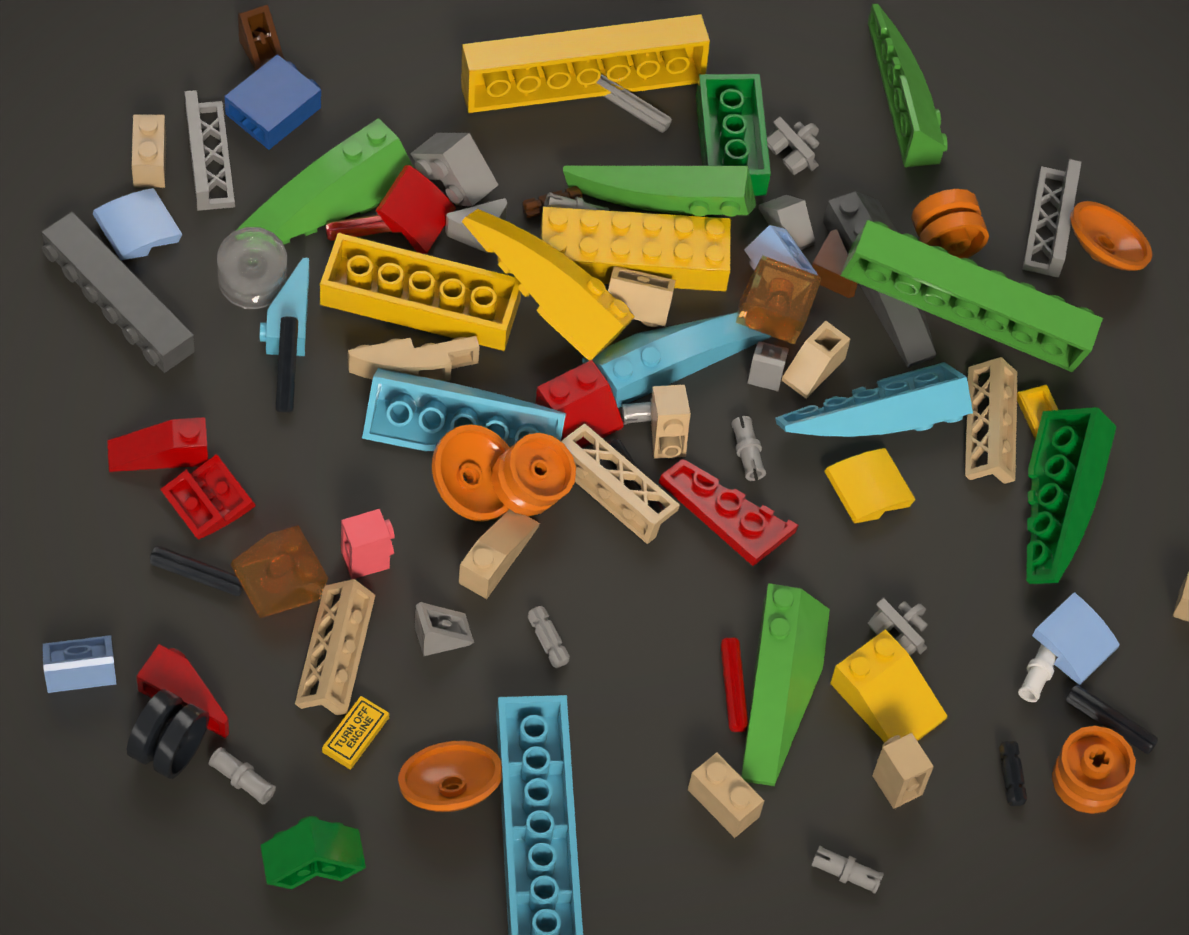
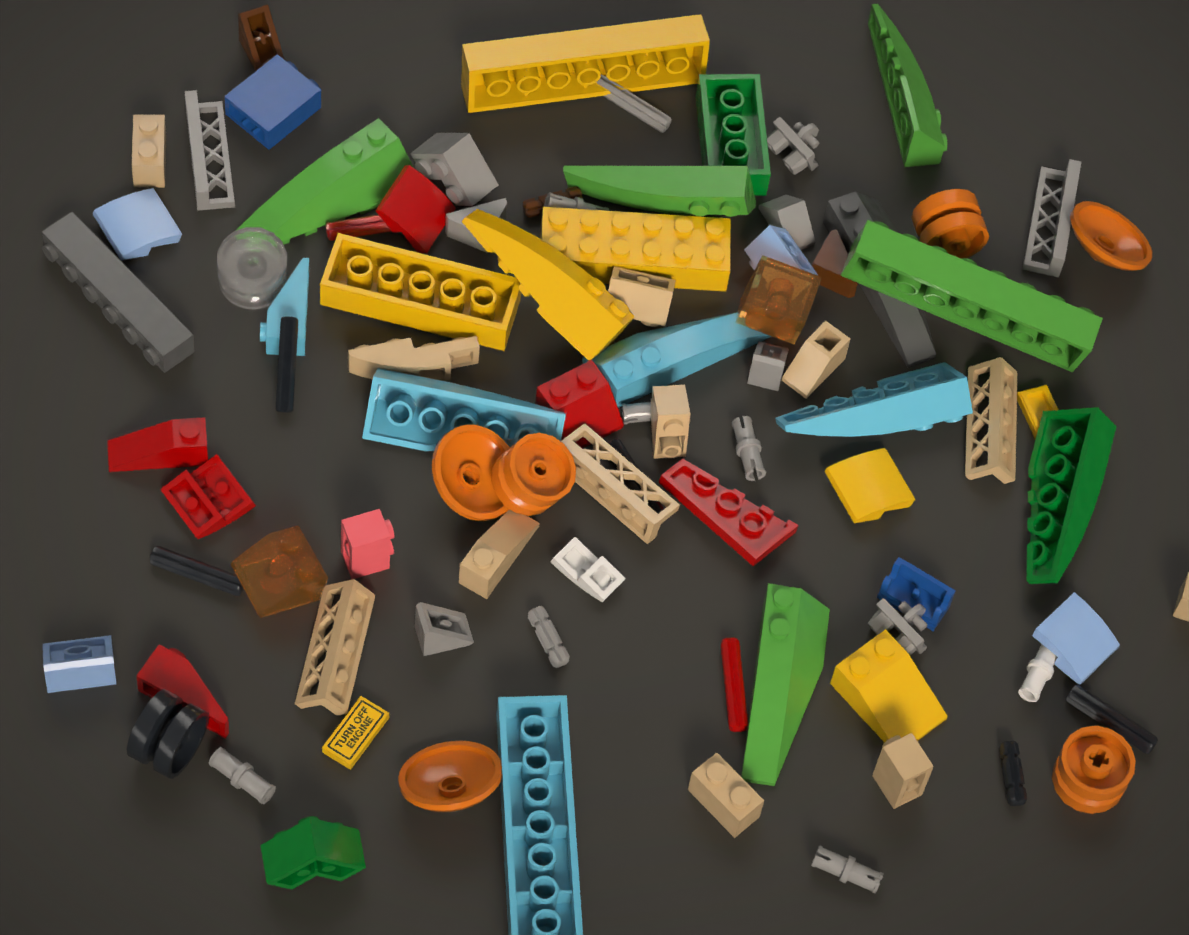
none -> white slope [550,537,626,602]
none -> blue hinge [877,557,956,631]

